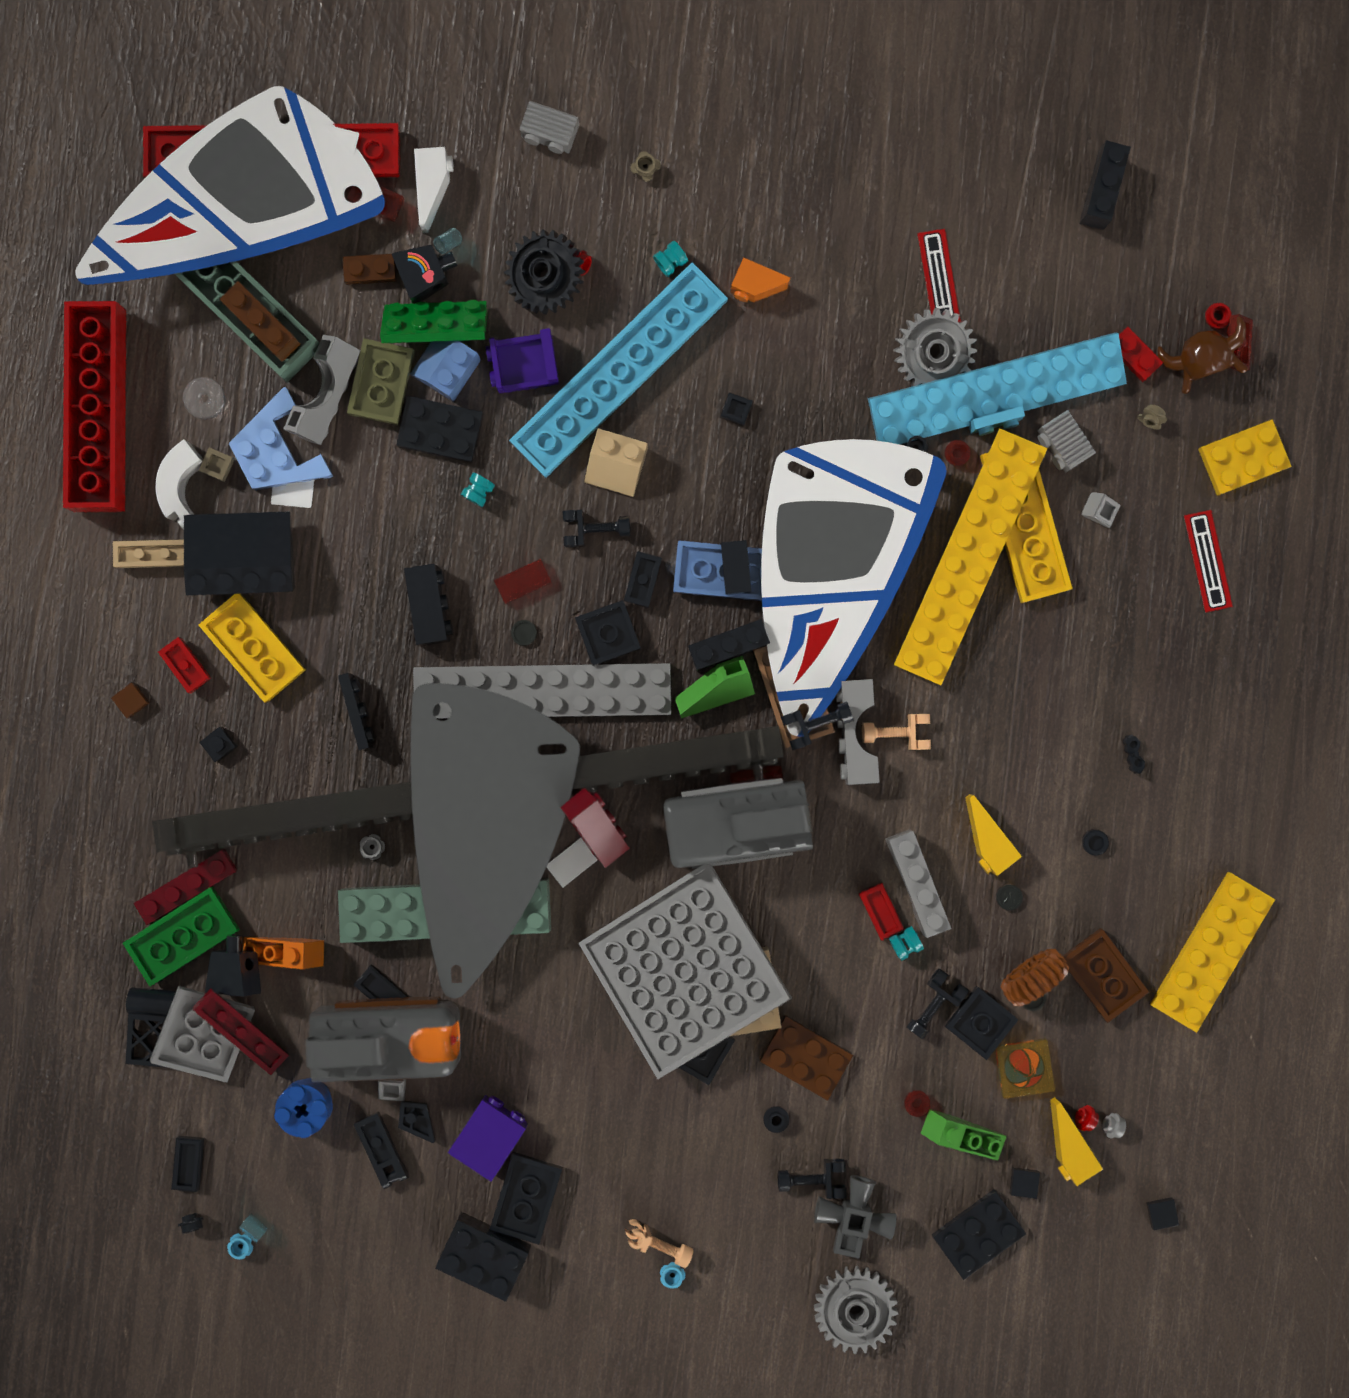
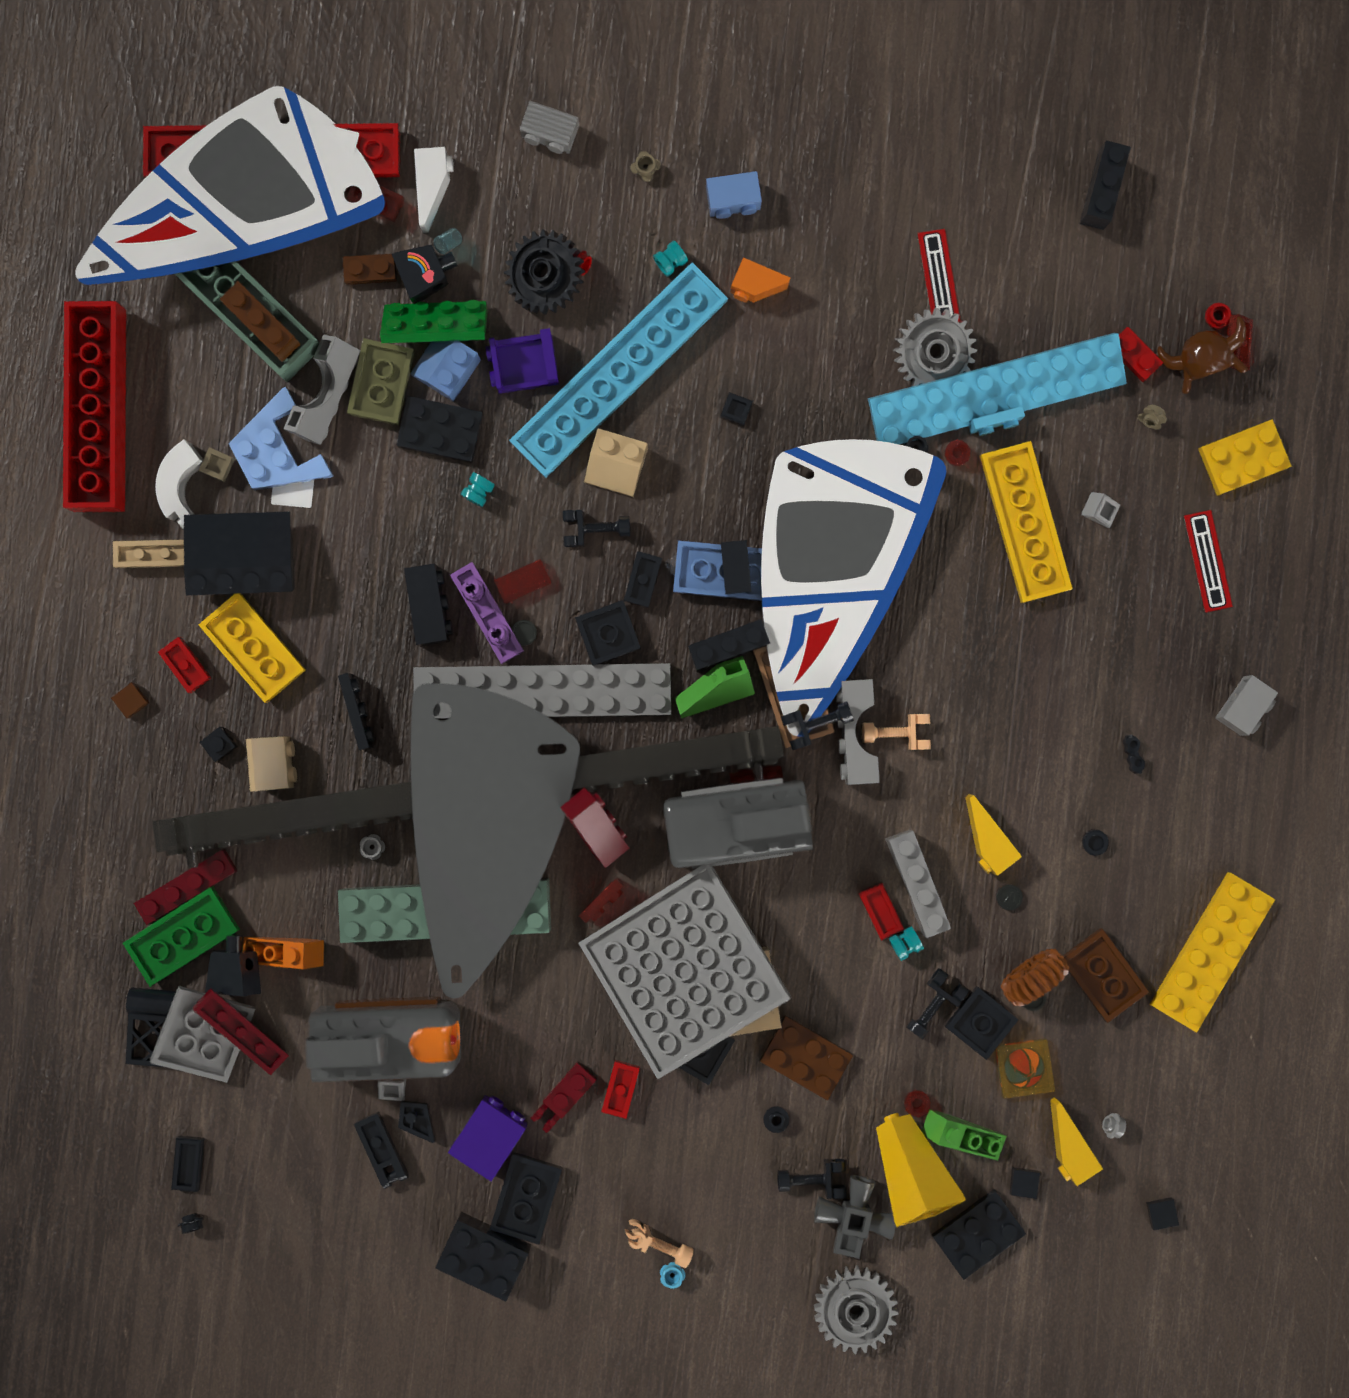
clear piece [183,377,226,420] -> none
medium azure plate [227,1233,253,1259] -> none
clear light blue hinge [239,1214,269,1243] -> none
blue brick [274,1078,333,1138] -> none
black tile [354,965,408,999] -> none
white sticker [547,838,597,887] -> none
yellow plate [894,428,1048,686] -> none
light grey brick [1037,410,1096,473] -> none
red plate [1075,1105,1099,1131] -> none
none -> tan slope [246,736,297,792]
none -> medium lavender plate [450,562,524,664]
none -> dark red hinge [531,1061,597,1133]
none -> clear red plate [579,877,624,923]
none -> red plate [601,1060,640,1119]
none -> medium blue brick [706,171,762,219]
none -> yellow slope [876,1113,966,1227]
none -> light grey brick [1215,675,1278,736]

